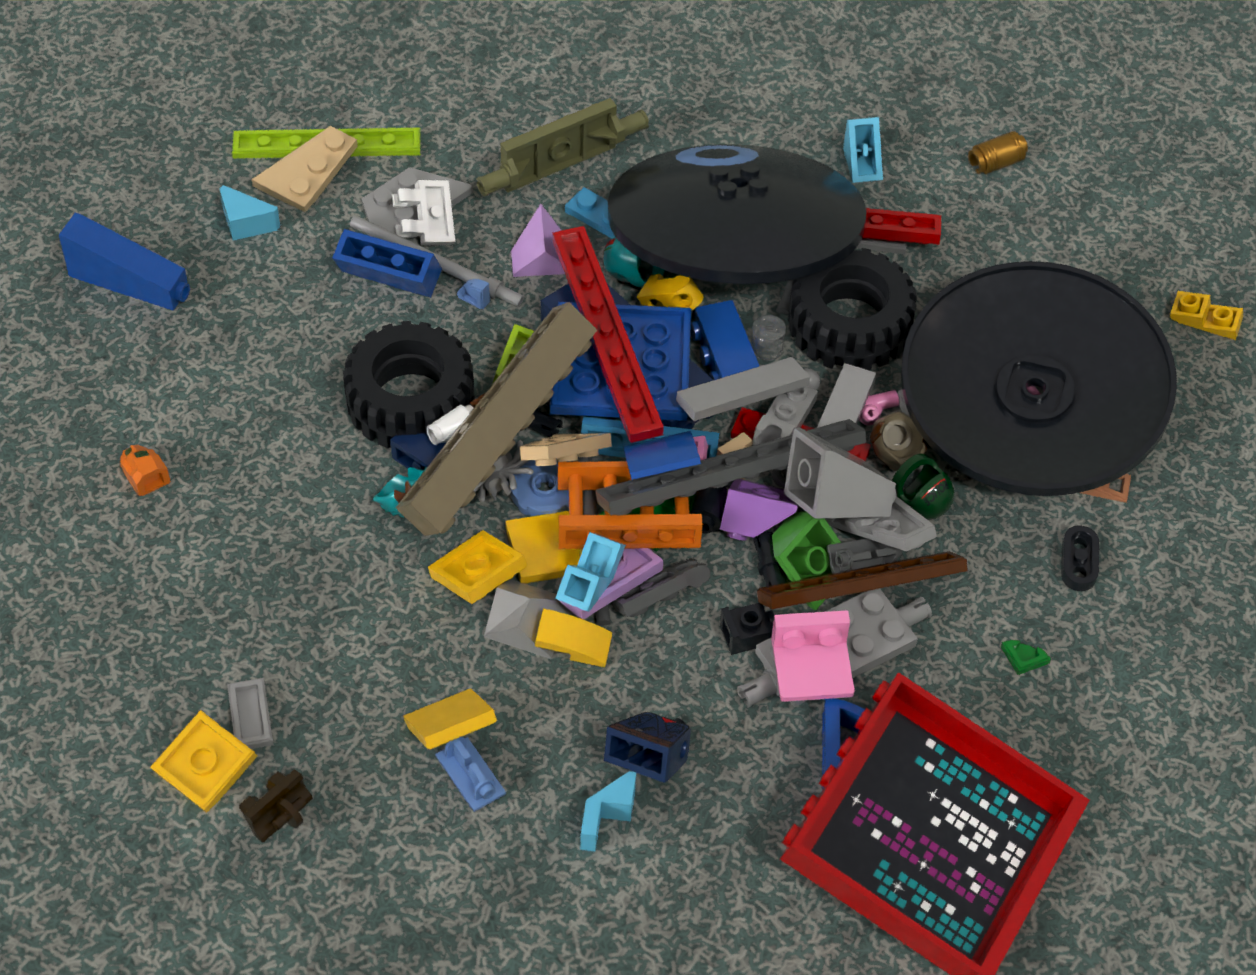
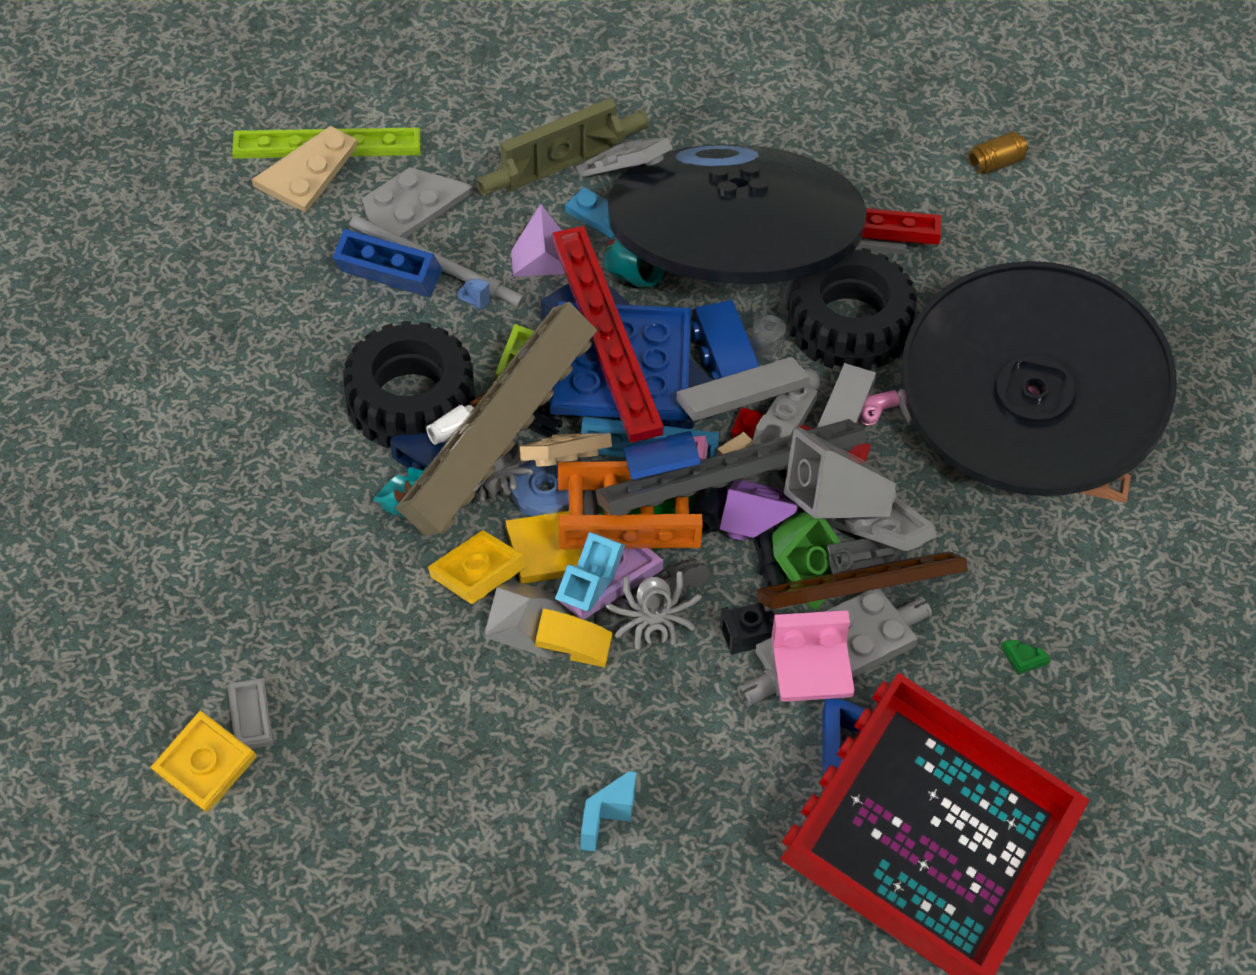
blue slope [59,213,190,311] -> none
orange rock [120,445,171,496] -> none
medium azure slope [220,185,280,240] -> none
dark brown hips [239,769,313,843] -> none
white plate [392,180,455,246] -> none
yellow tile [403,688,497,750] -> none
medium blue hinge [435,736,506,812] -> none
dark blue torso [604,712,691,783] -> none
yellow leg [637,274,704,311] -> none
medium azure slope [843,117,883,183] -> none
dark tan hair [870,411,927,471] -> none
dark green helmet [892,453,955,520] -> none
black plate [1061,525,1099,591] -> none
yellow slope [1170,291,1243,340] -> none
none -> light grey wing [575,137,673,177]
none -> light grey animal [606,571,702,650]

